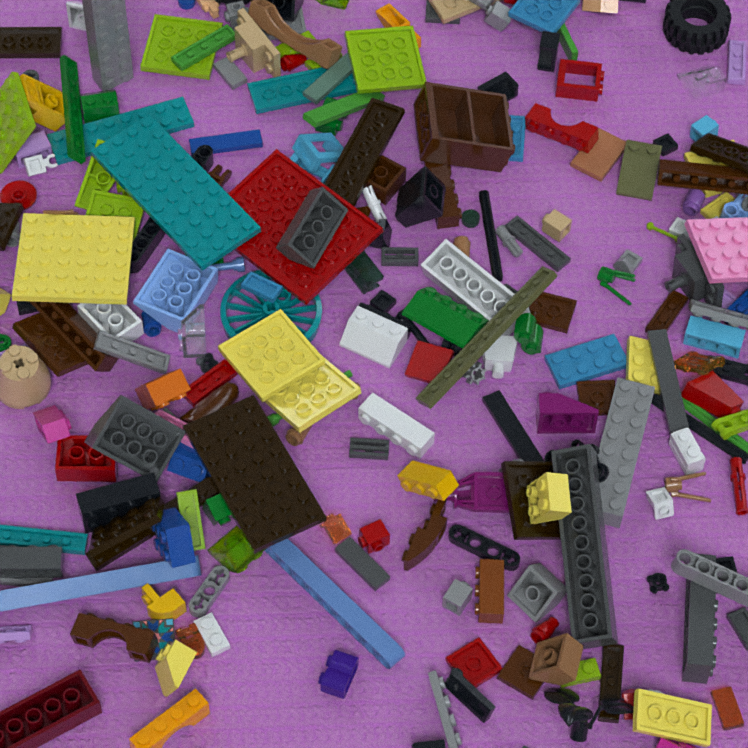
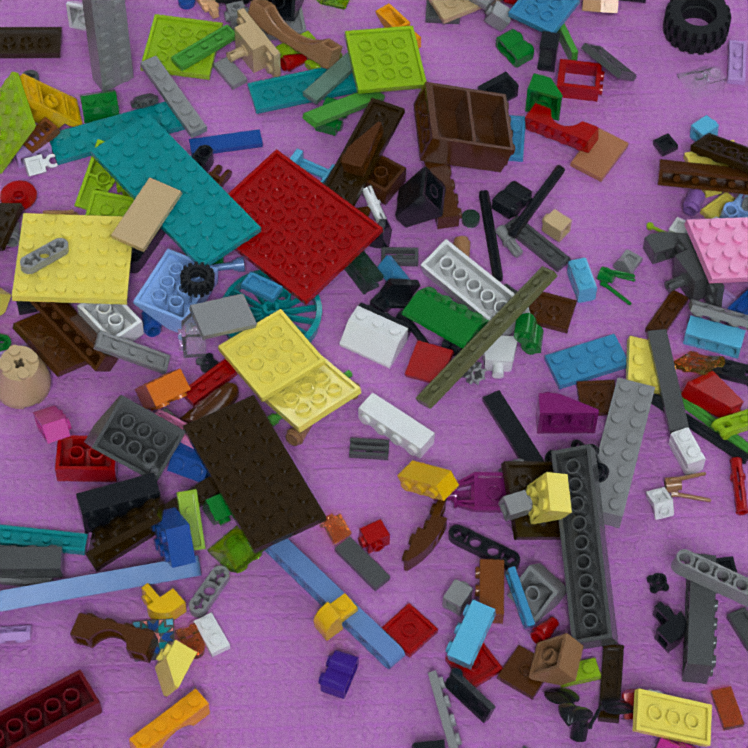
green tile [60,55,86,164] -> none
dark grey slope [276,187,348,268] -> none
medium azure panel [292,132,344,172] -> none
olive slope [616,140,662,201] -> none
none -> light grey beam [20,238,69,274]
none -> dark orange slope [23,117,61,154]
none -> tan tile [111,177,182,252]
none -> dark grey gear [130,93,158,109]
none -> light grey plate [140,56,207,138]
none -> black tyre [180,262,215,298]
none -> light grey tile [189,294,257,340]
none -> yellow brick [313,593,358,641]
none -> reddish brown slope [340,122,384,177]
none -> dark azure plate [376,255,410,281]
none -> black panel [380,278,421,309]
none -> red tile [381,603,438,658]
none -> medium azure brick [445,600,496,670]
none -> black brick [492,181,532,219]
none -> green brick [495,29,534,68]
none -> light grey brick [498,490,533,521]
none -> dark azure tile [504,566,535,630]
none -> black axle [508,165,565,239]
none -> green slope [525,73,563,121]
none -> medium azure brick [567,258,597,303]
none -> dark grey tile [581,43,637,81]
none -> dark grey slope [643,232,693,264]
none -> black brick [653,601,686,653]

